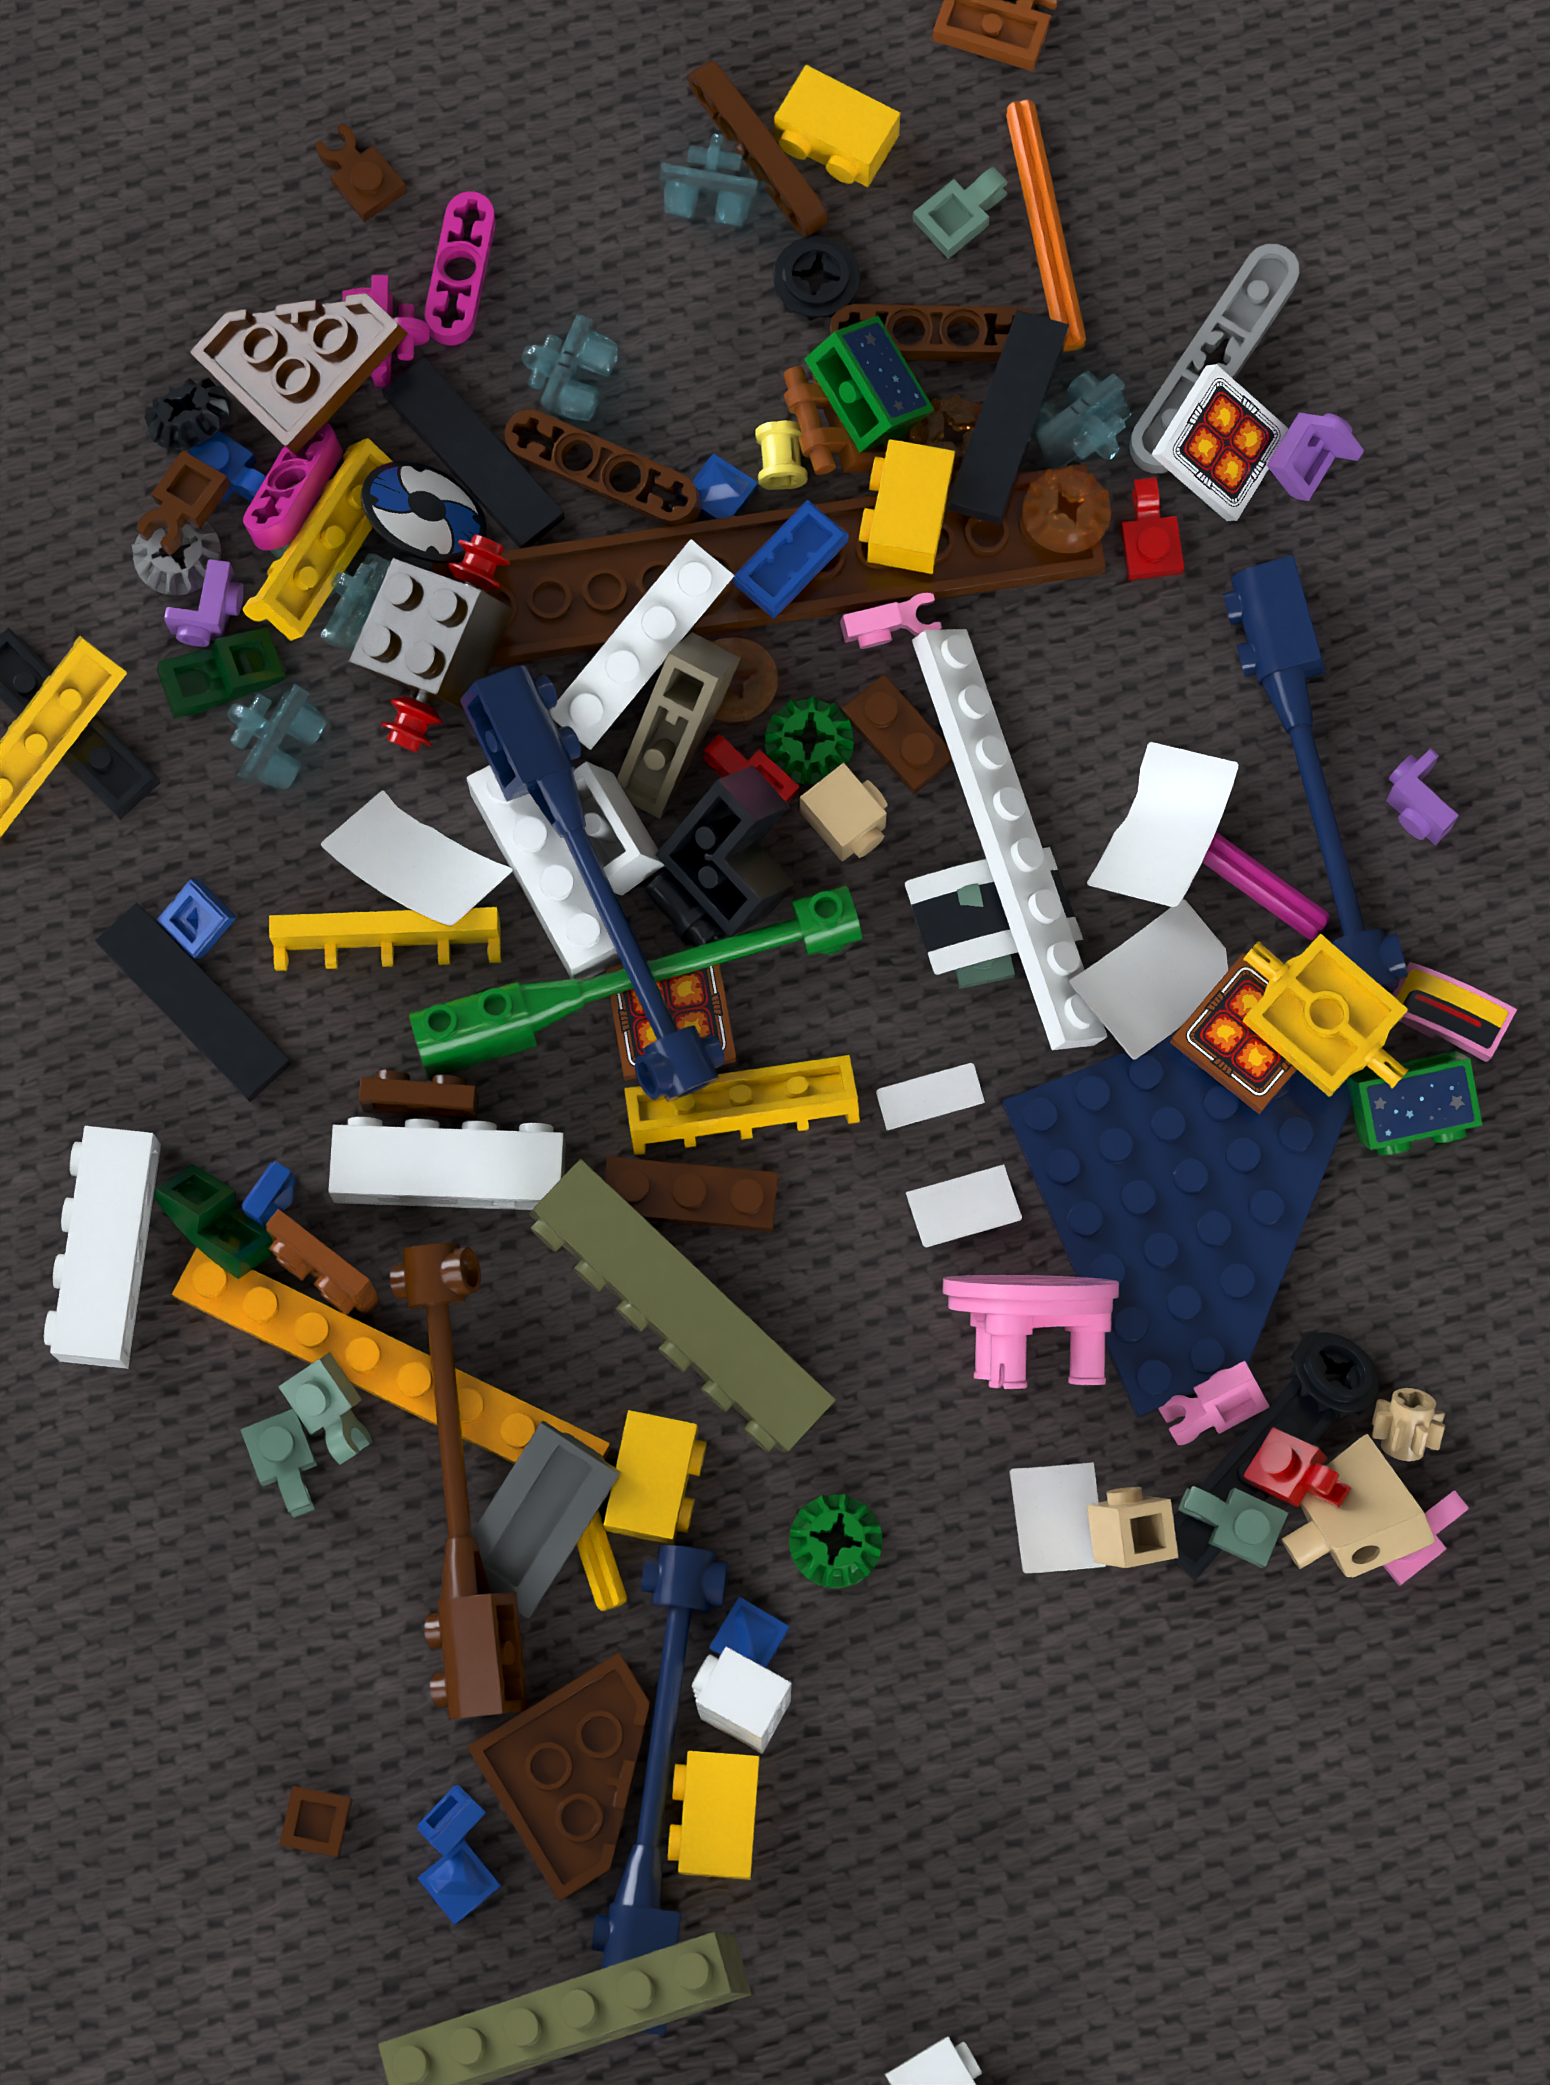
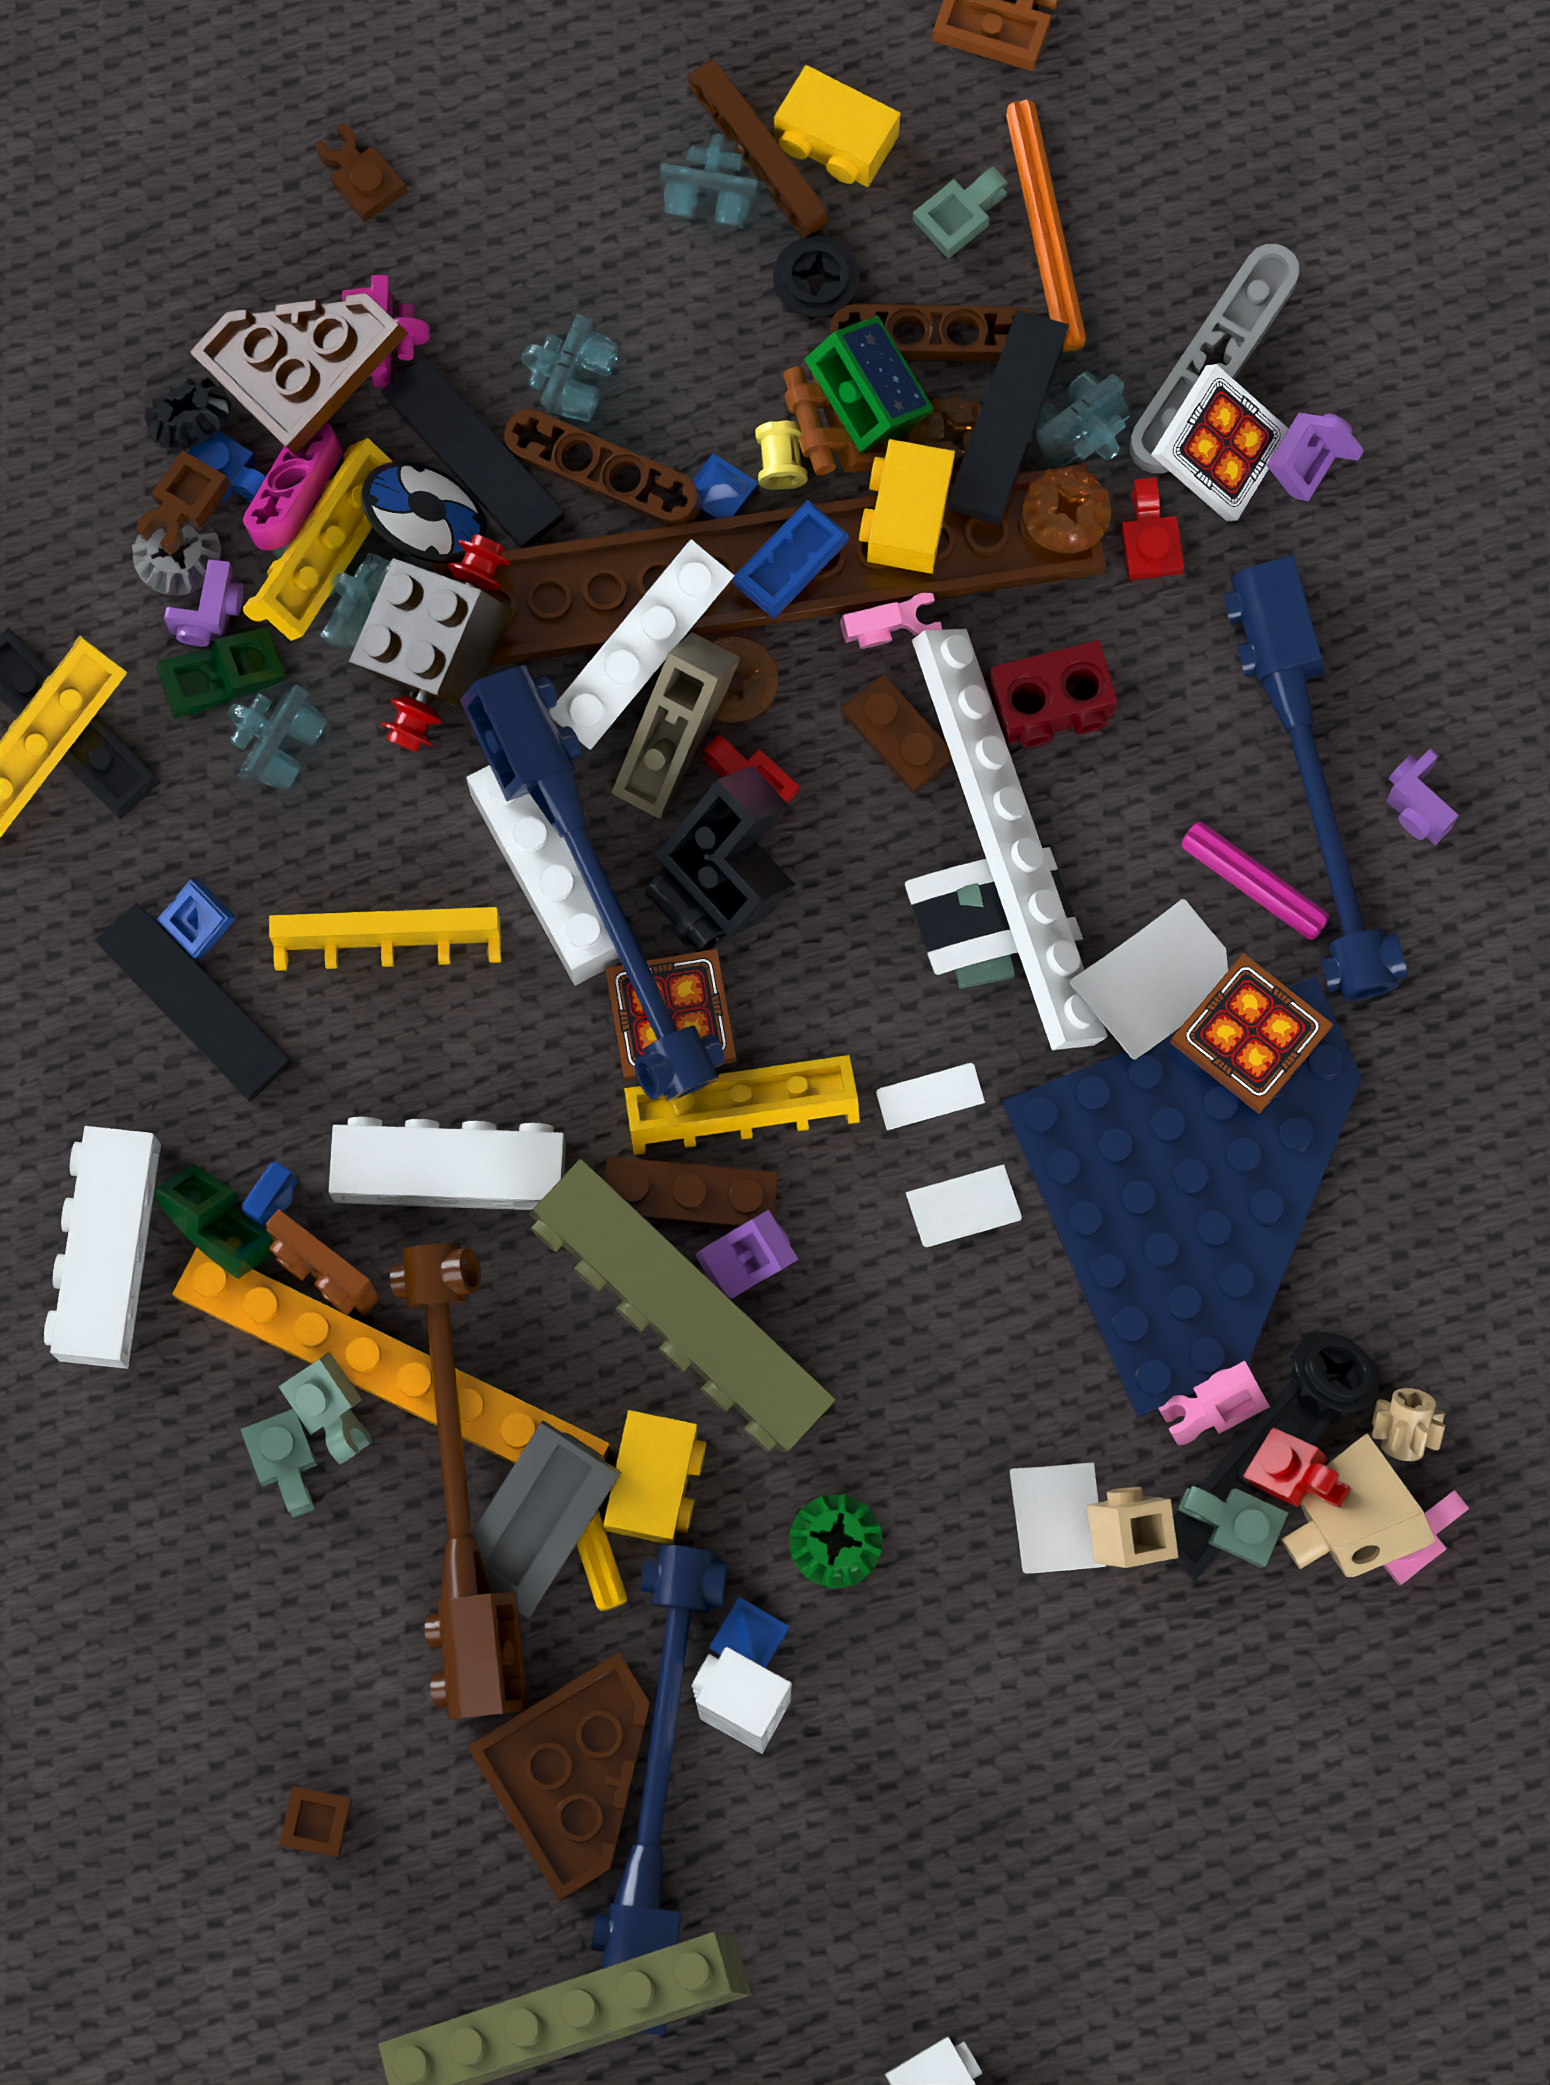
white sticker [321,790,513,926] -> none
reddish brown plate [358,1070,479,1120] -> none
green bar [409,885,862,1078] -> none
blue tile [417,1785,486,1857] -> none
blue tile [417,1840,502,1925] -> none
dark pink beam [424,192,496,345] -> none
white brick [574,762,665,895] -> none
yellow brick [668,1751,759,1880] -> none
green gear [765,696,854,785] -> none
tan brick [800,763,888,862] -> none
bright pink piece [943,1275,1119,1389] -> none
white sticker [1087,742,1239,907] -> none
yellow plate [1242,934,1409,1097] -> none
brick [1347,1051,1482,1155] -> none
slope [1391,962,1517,1063] -> none
none -> medium lavender bracket [696,1209,798,1300]
none -> dark red brick [989,640,1118,748]

